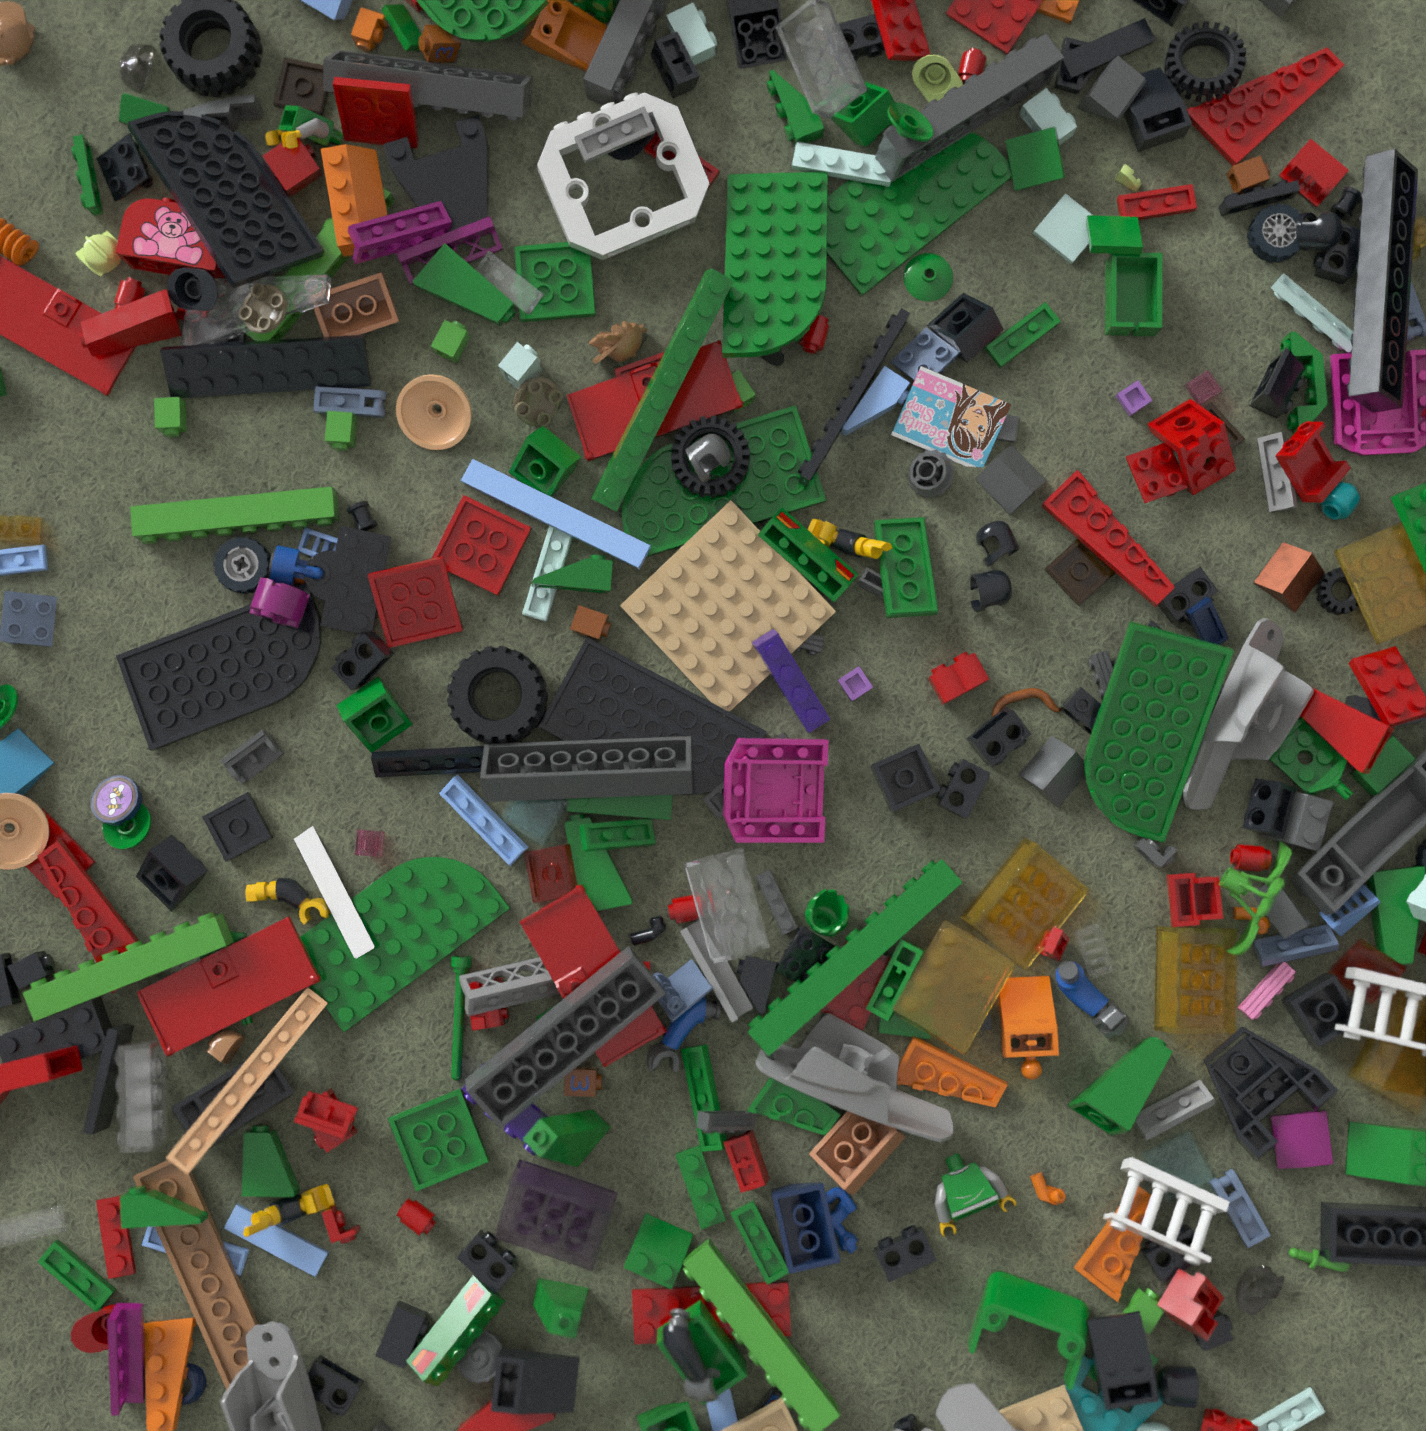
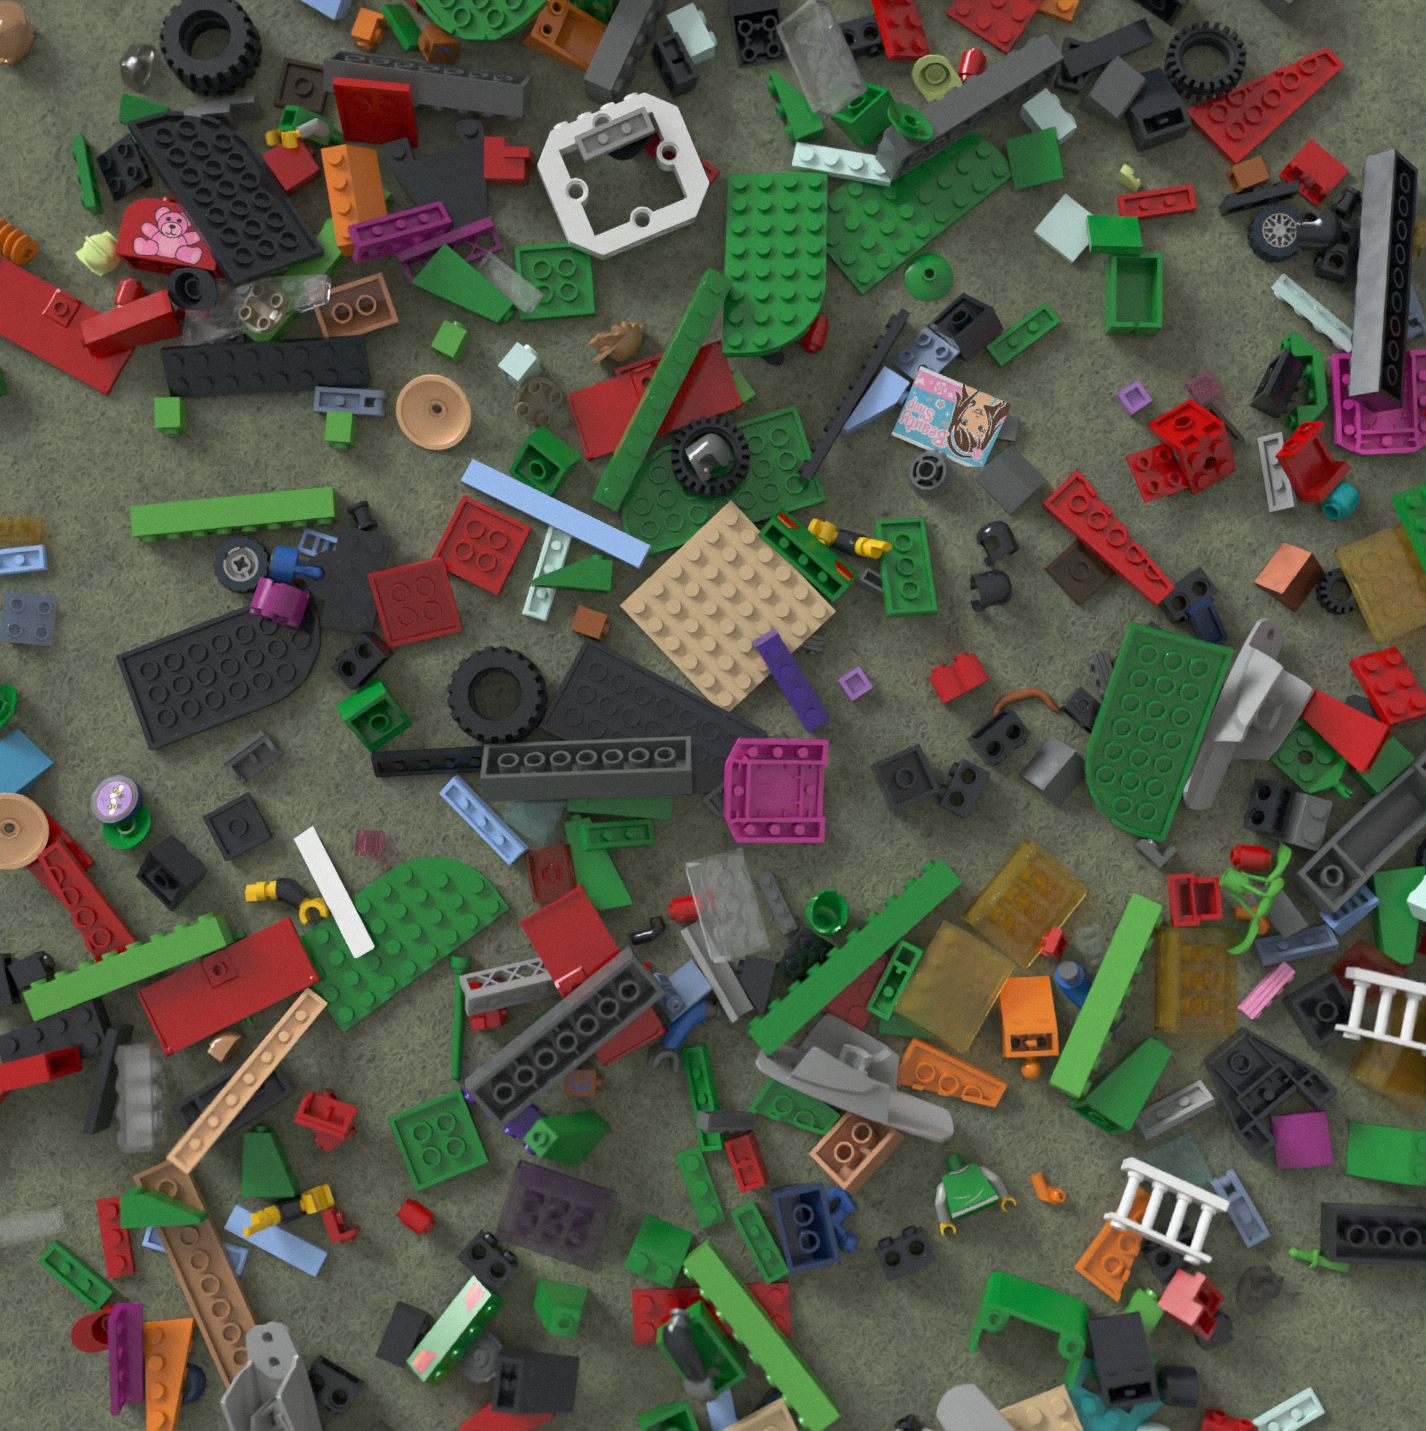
none -> red plate [484,137,536,186]
none -> bright green brick [1048,893,1164,1099]

